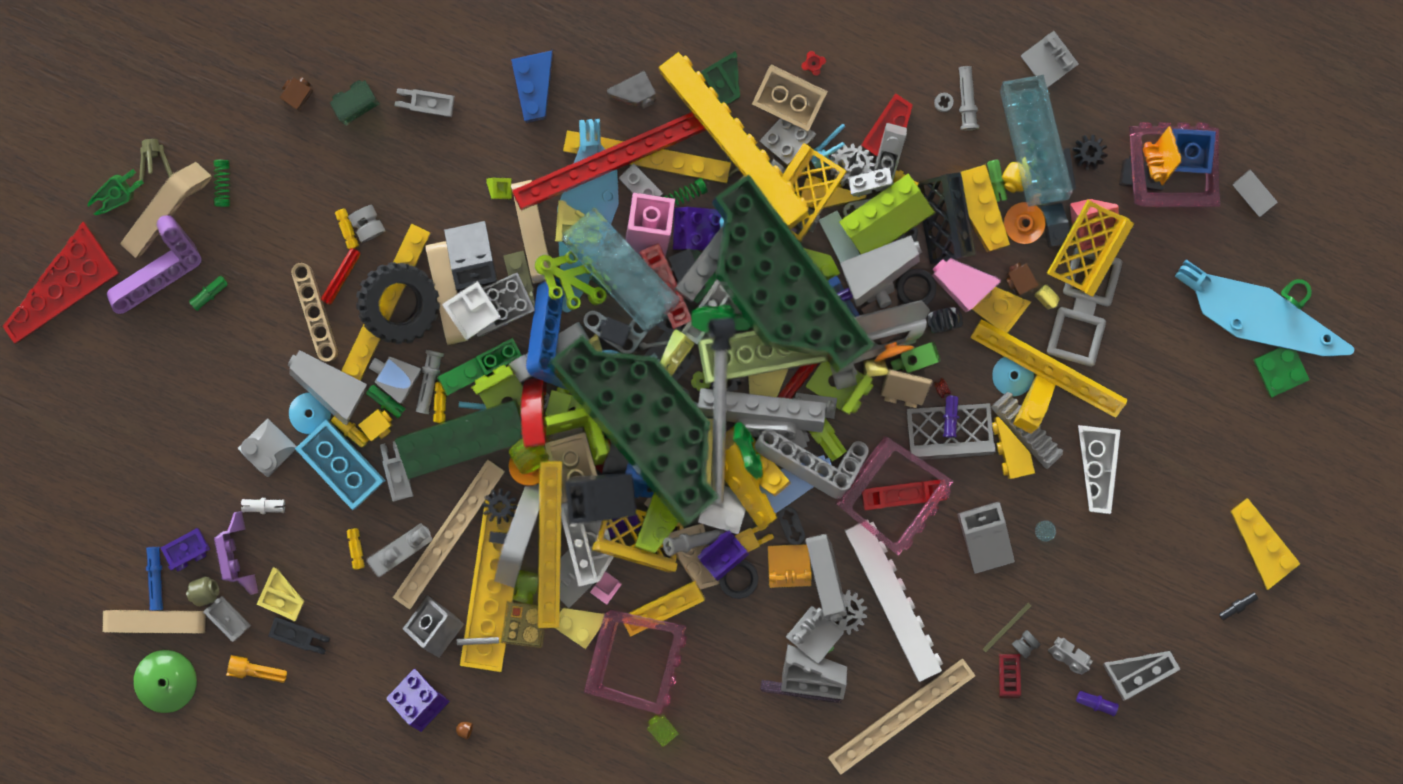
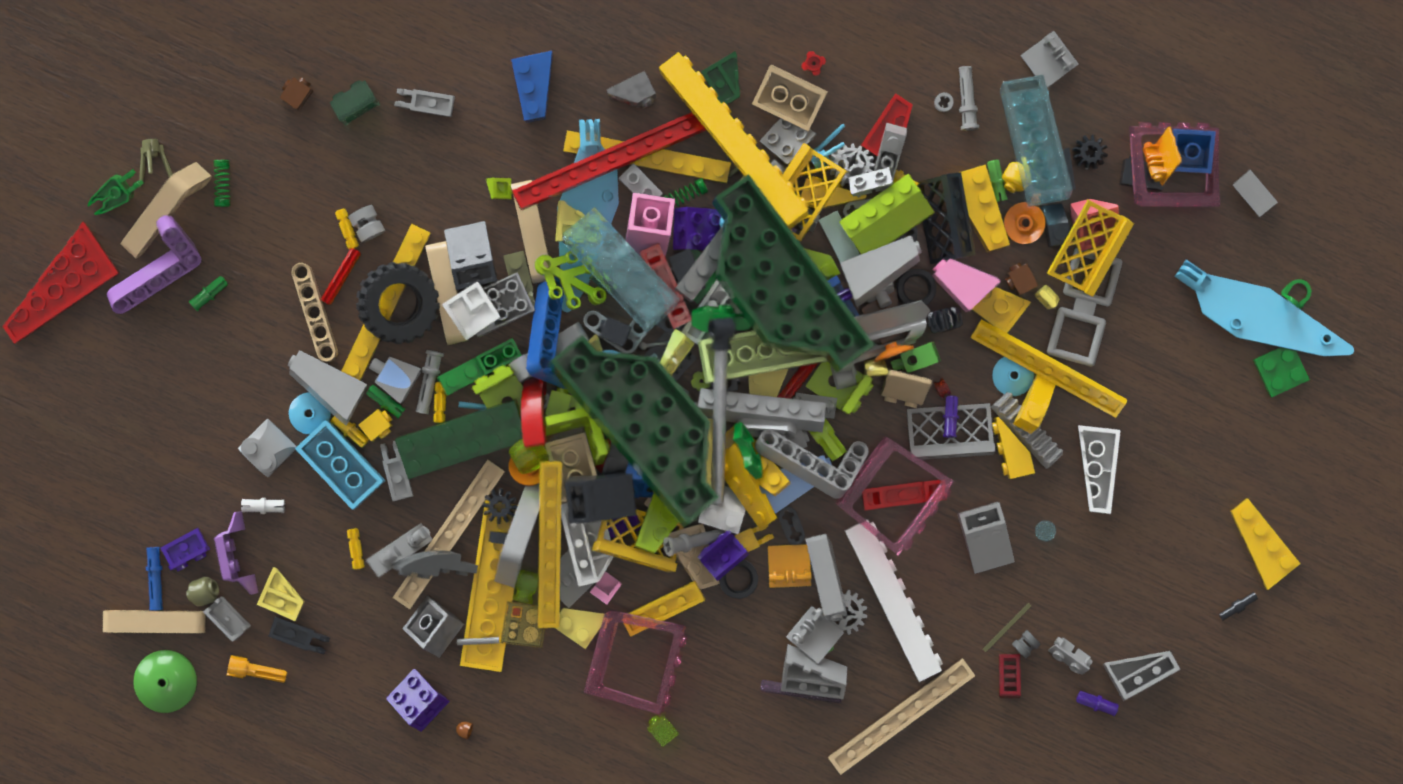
none -> dark grey slope [392,550,478,579]

